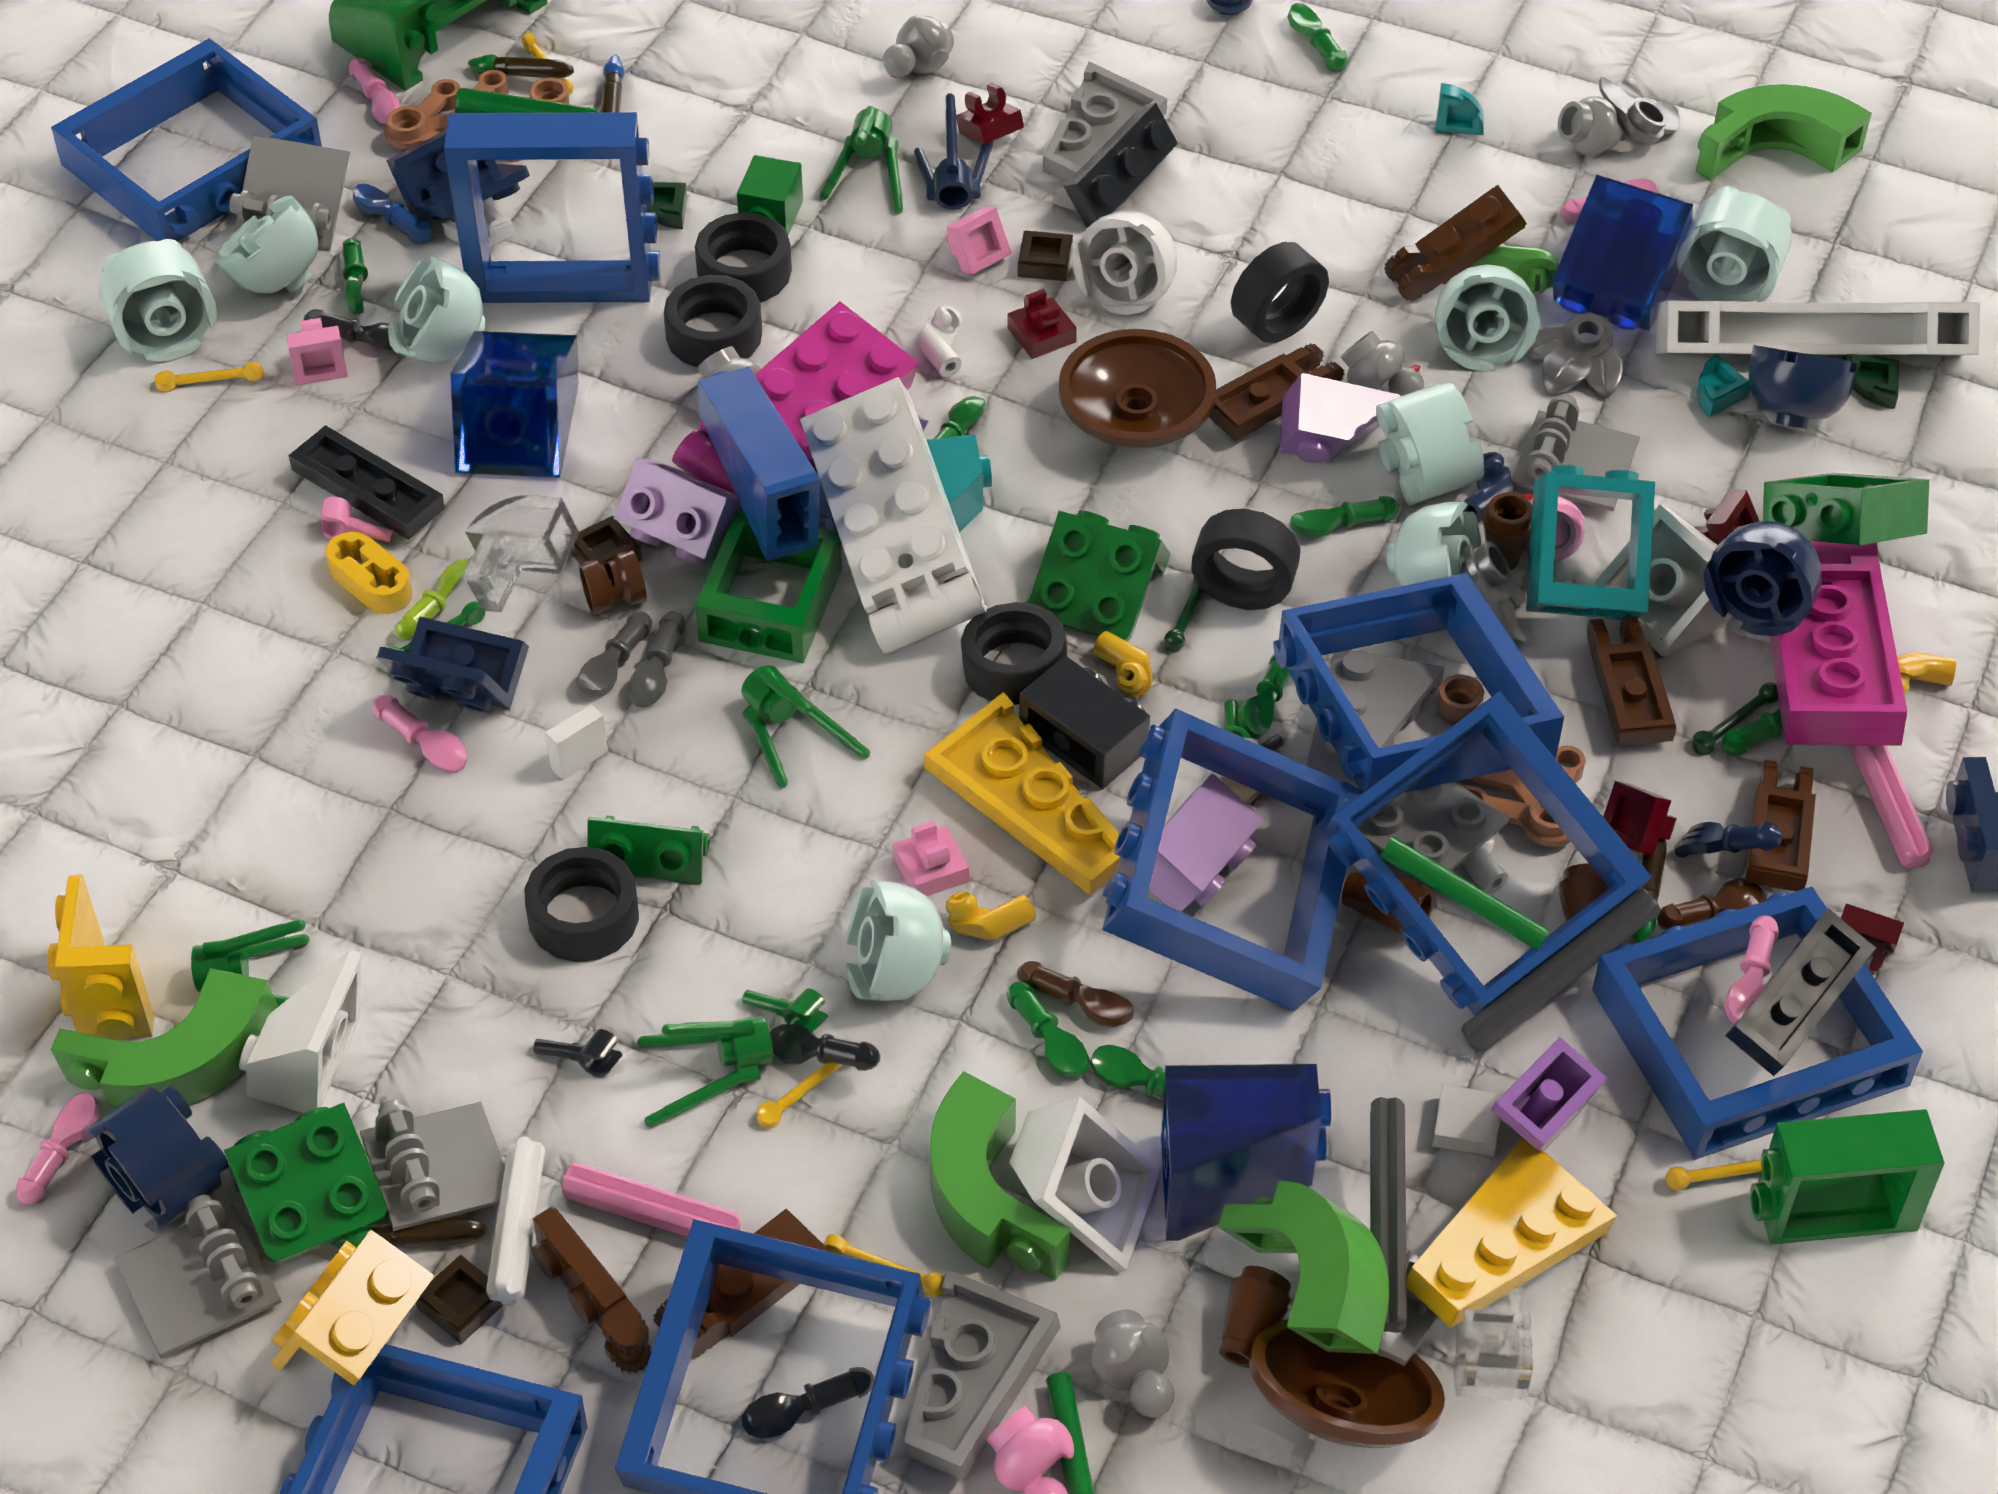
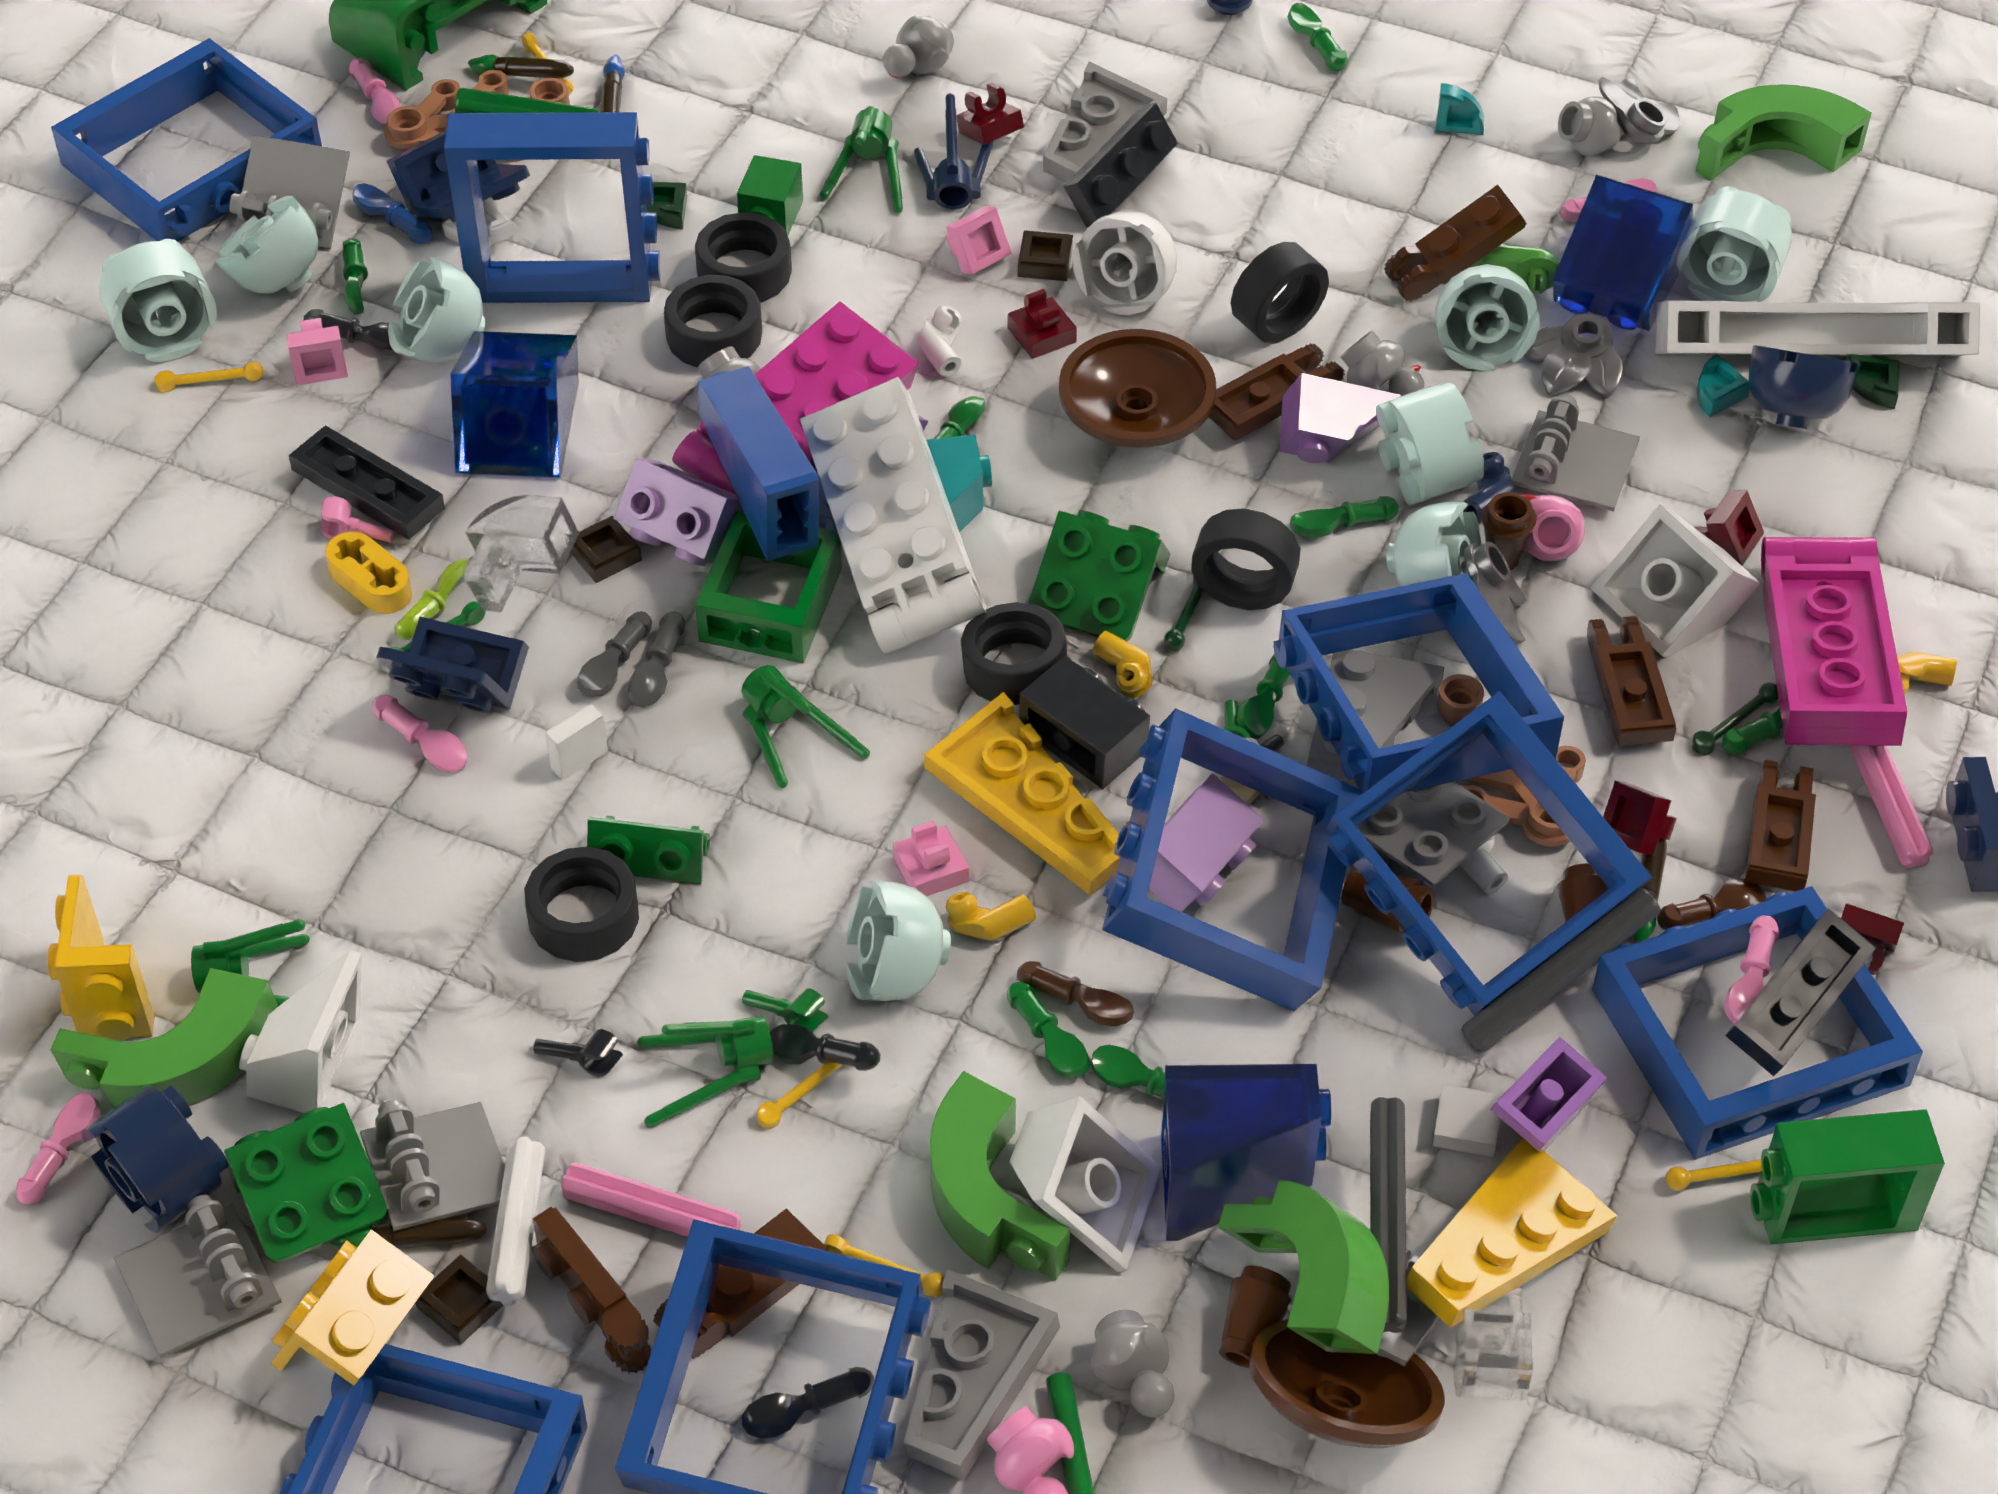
reddish brown wheel [579,550,647,616] -> none
green bar [1380,836,1550,950] -> none
teal window [1526,465,1655,620] -> none
dark blue piece [1675,822,1782,857] -> none
dark blue cylinder [1703,521,1823,636] -> none
green window [1763,473,1930,545] -> none

